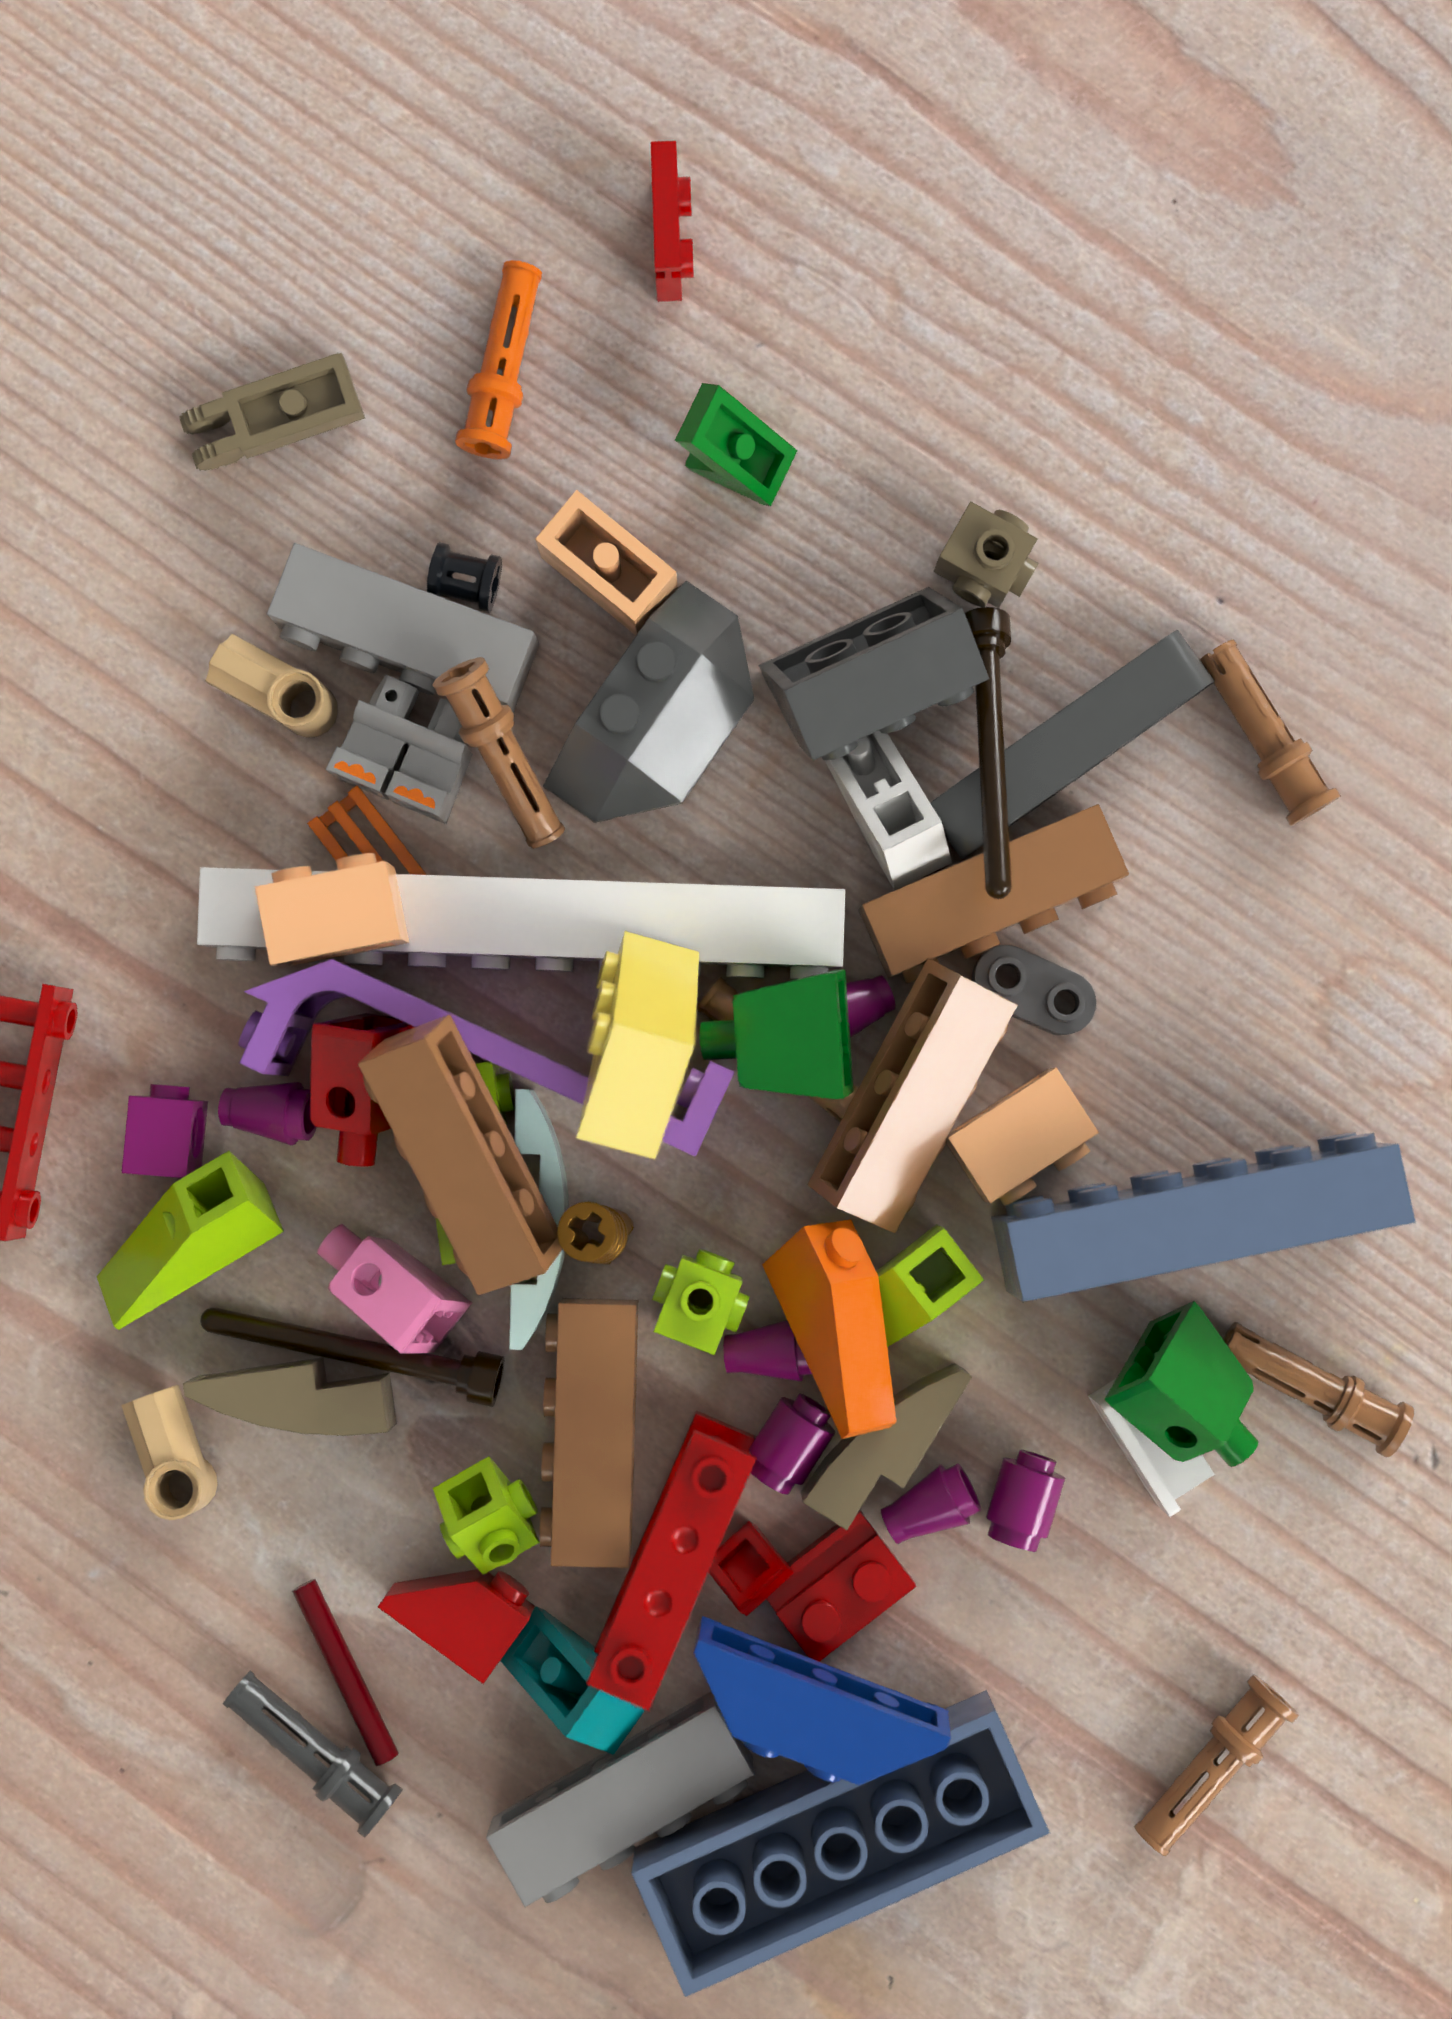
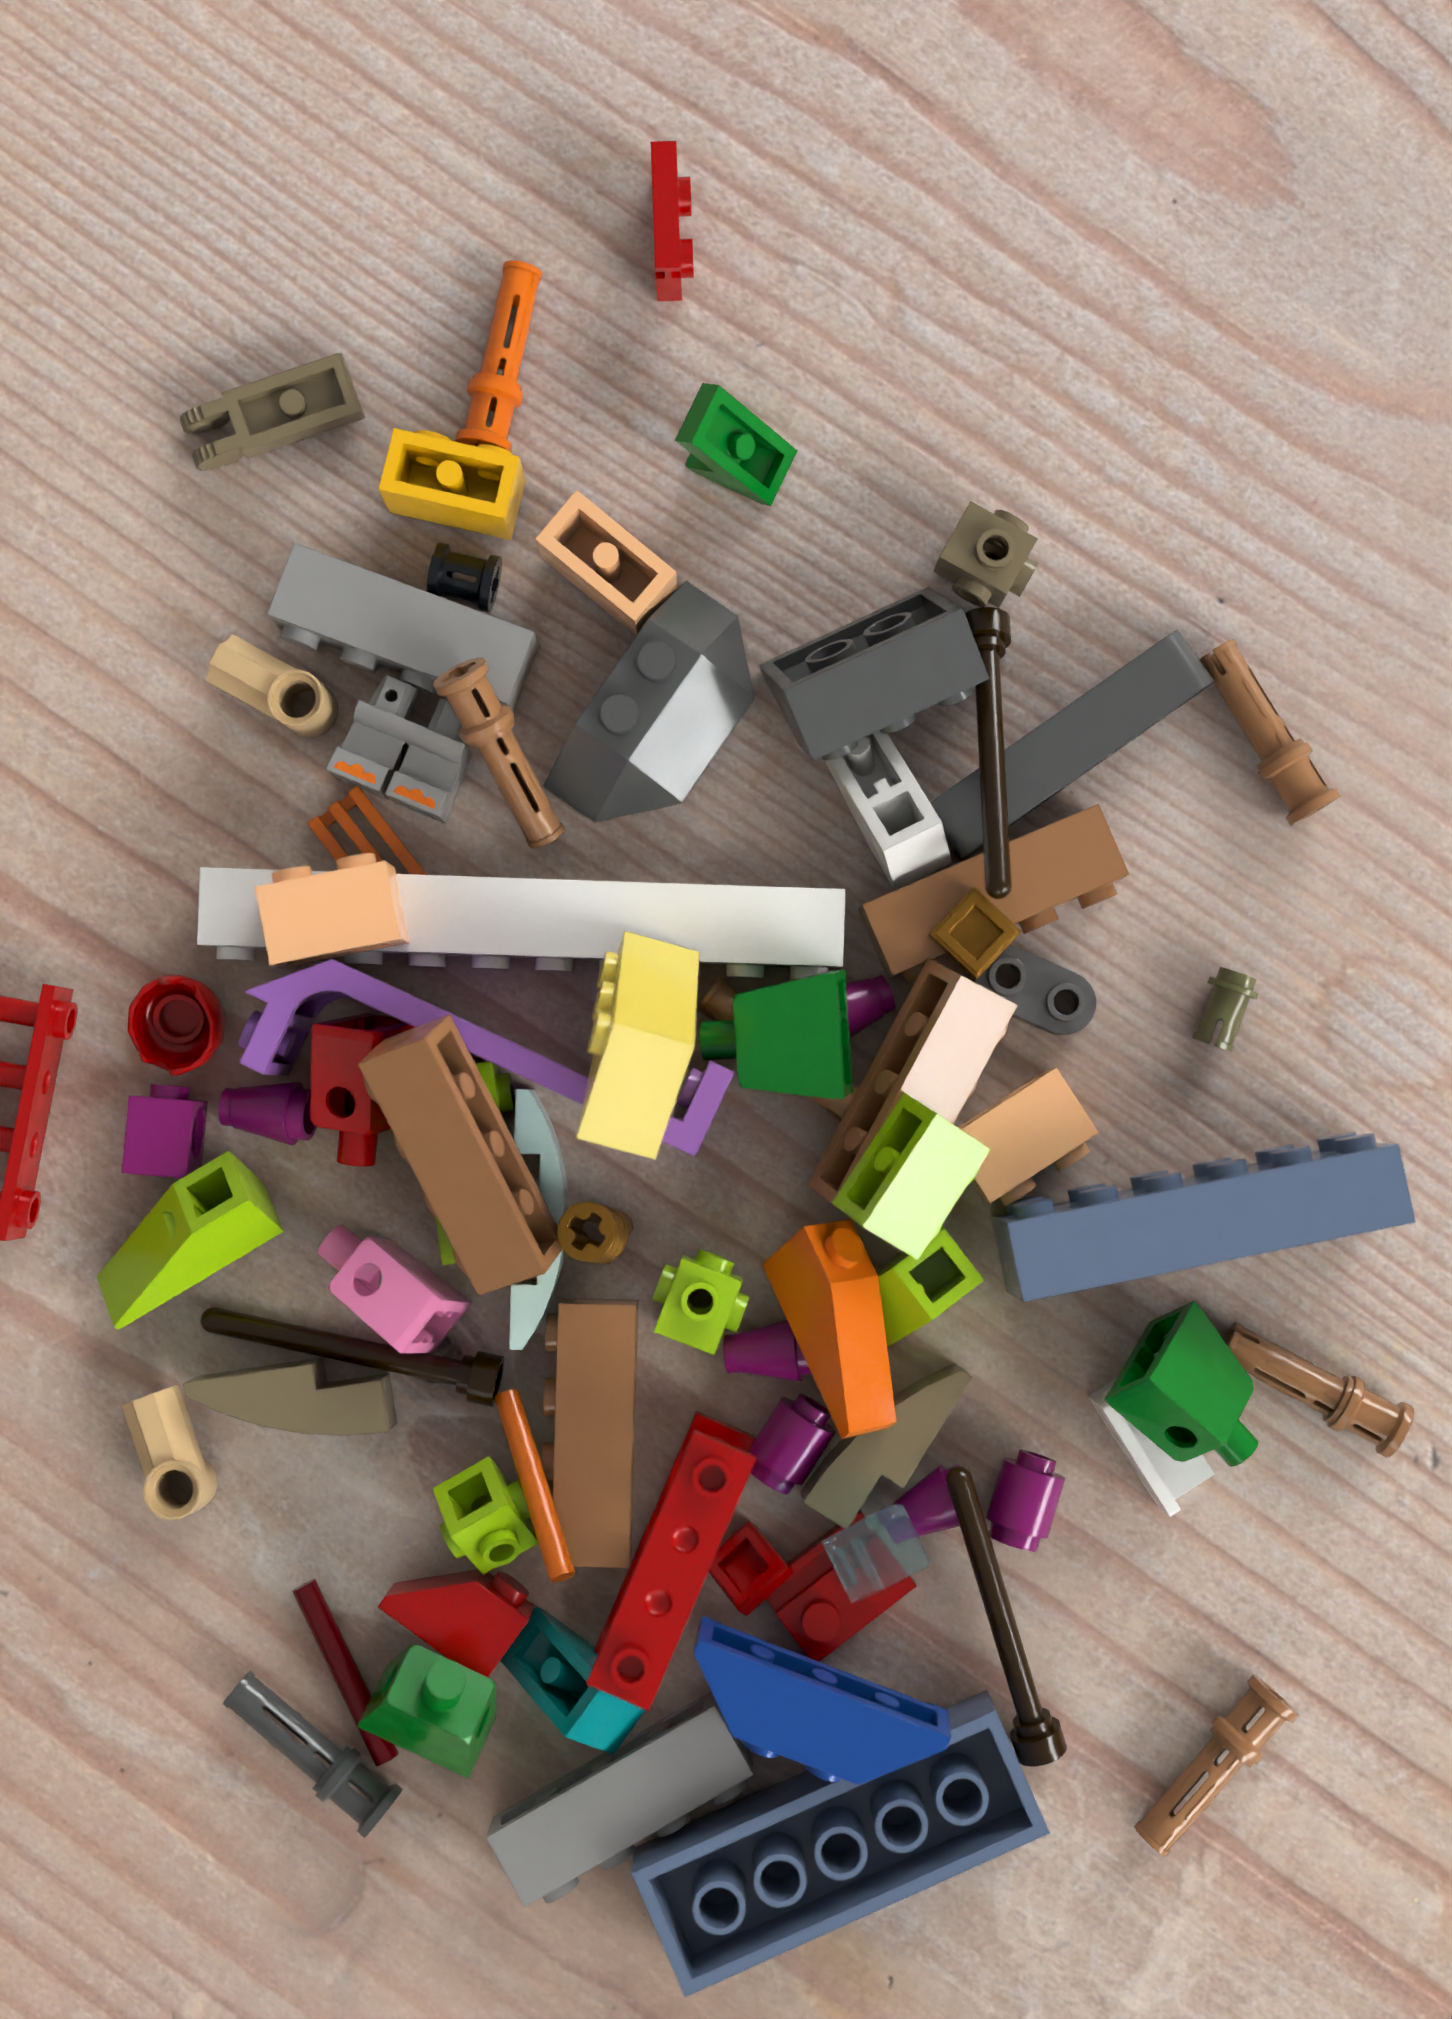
none -> red hair [127,974,226,1076]
none -> green torso [357,1644,496,1779]
none -> yellow brick [378,428,526,540]
none -> orange bar [494,1389,575,1583]
none -> clear light blue panel [822,1505,930,1602]
none -> brick [832,1092,991,1260]
none -> pearl gold tile [928,887,1022,979]
none -> dark brown piece [946,1466,1067,1767]
none -> olive pin [1193,967,1258,1052]

